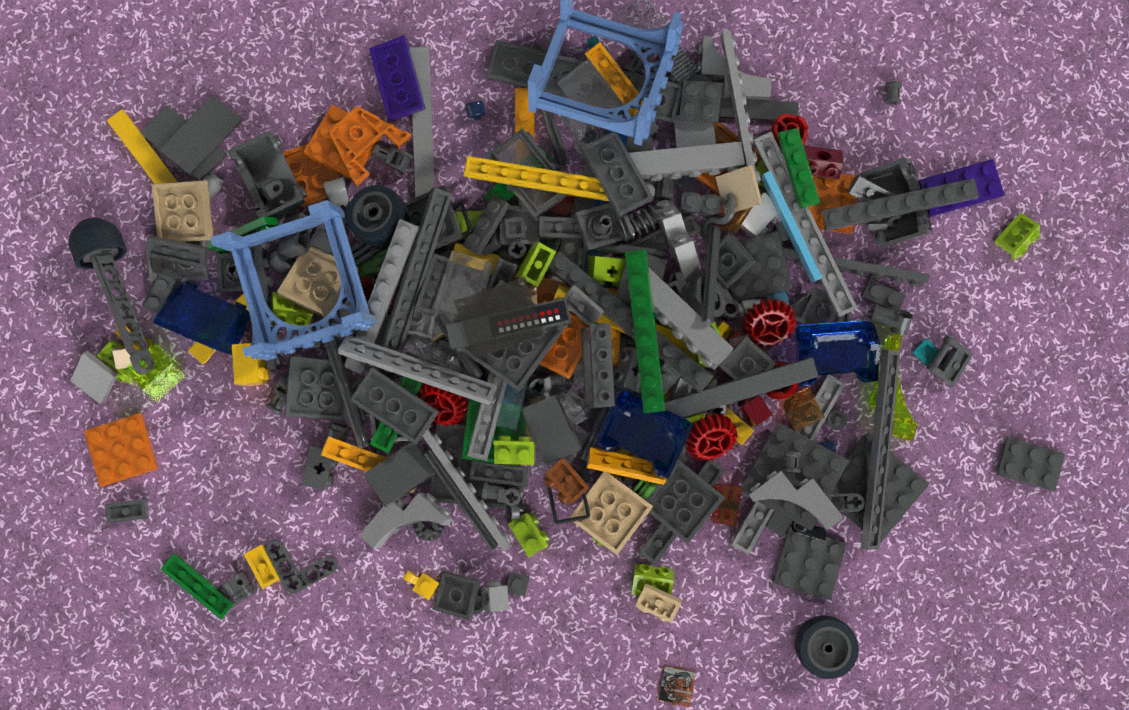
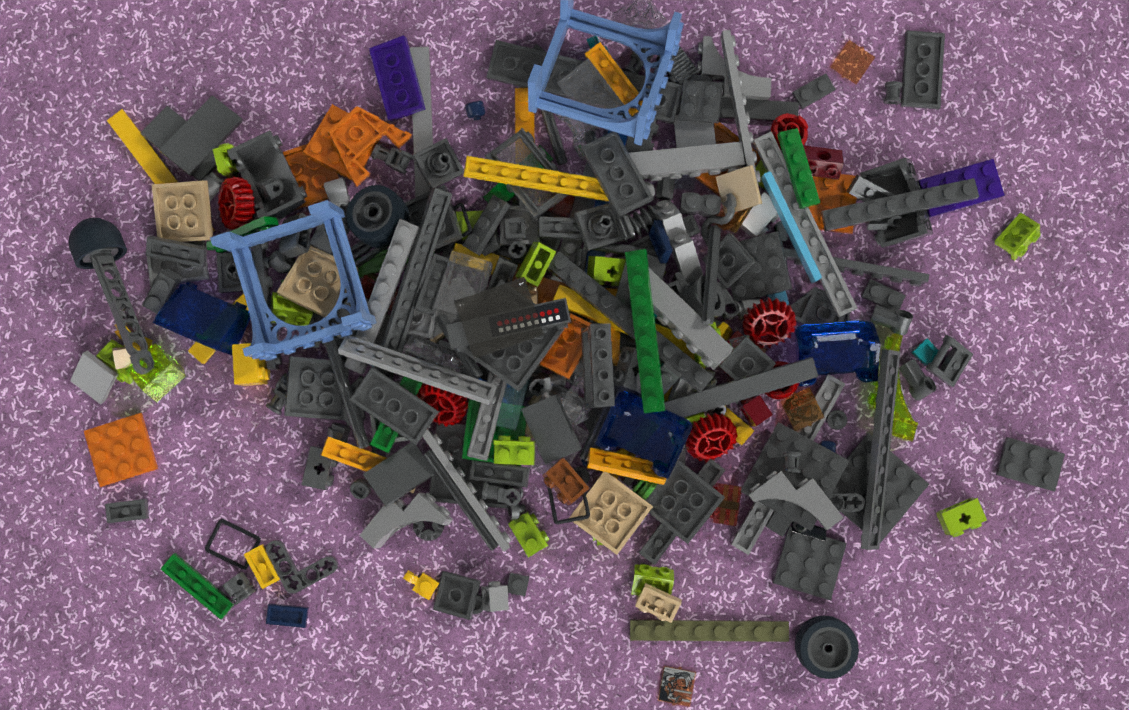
light grey plate [564,285,604,326] -> none
none -> black piece [205,519,261,570]
none -> lime bracket [212,143,239,178]
none -> red gear [218,177,255,230]
none -> dark blue plate [266,603,309,628]
none -> dark grey tile [350,478,371,499]
none -> dark grey plate [412,138,464,190]
none -> olive plate [630,619,789,642]
none -> dark blue plate [648,220,673,263]
none -> dark grey plate [792,73,836,110]
none -> clear orange piece [830,40,875,85]
none -> dark grey piece [899,359,936,401]
none -> dark grey tile [901,30,945,110]
none -> lime brick [936,497,987,537]

